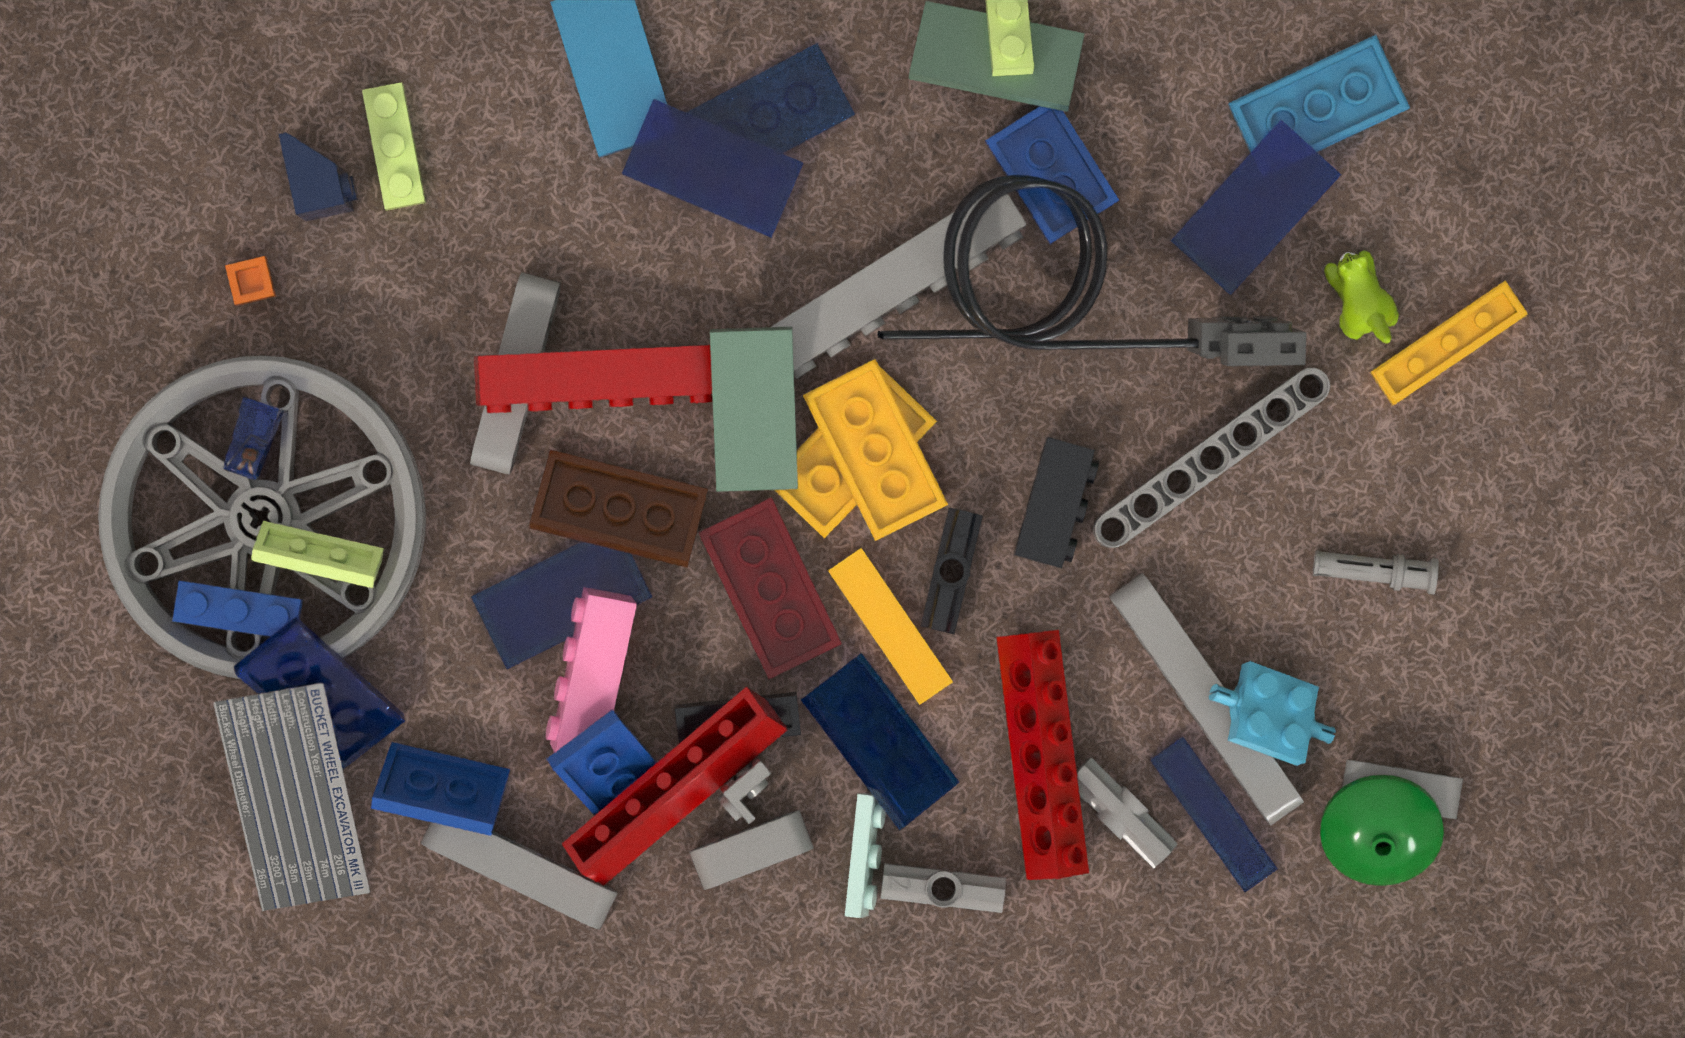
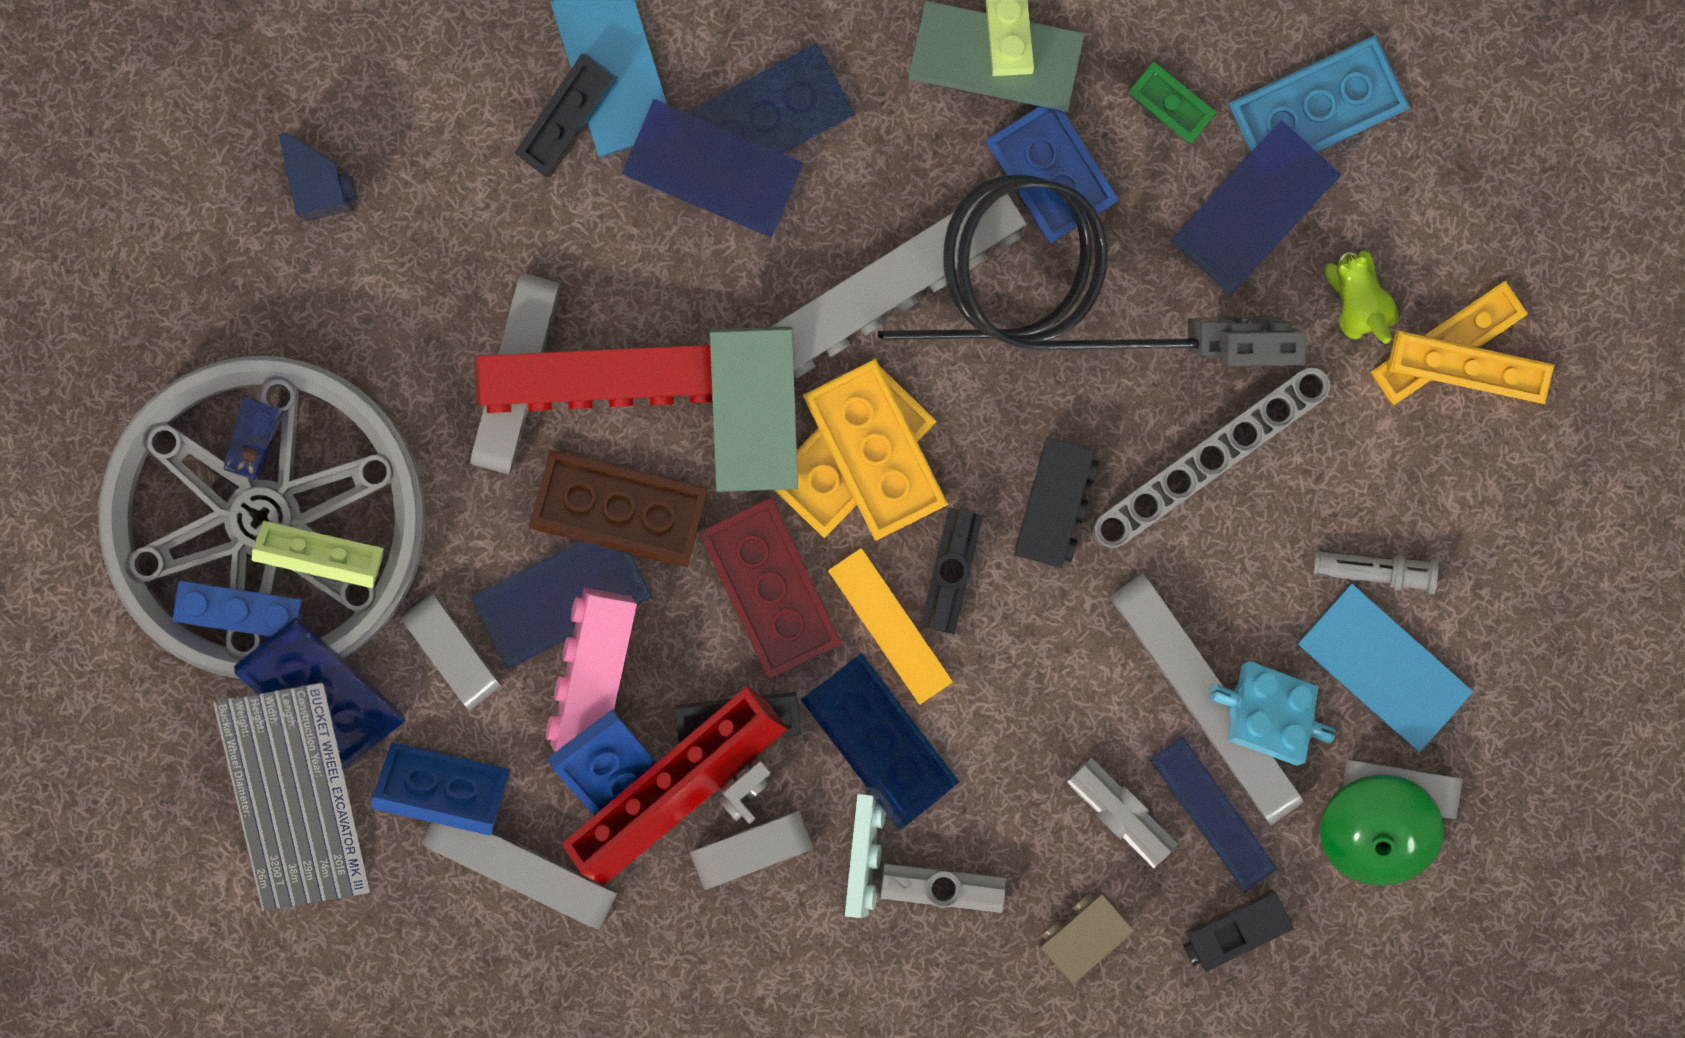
orange plate [225,256,276,306] -> none
yellowish green plate [362,82,426,211] -> none
red brick [996,629,1089,880] -> none
none -> light grey beam [400,592,503,710]
none -> black plate [515,53,618,177]
none -> dark tan brick [1039,891,1134,985]
none -> green plate [1127,61,1217,145]
none -> black brick [1183,890,1294,972]
none -> dark azure tile [1297,583,1473,753]
none -> yellow tile [1387,330,1554,404]

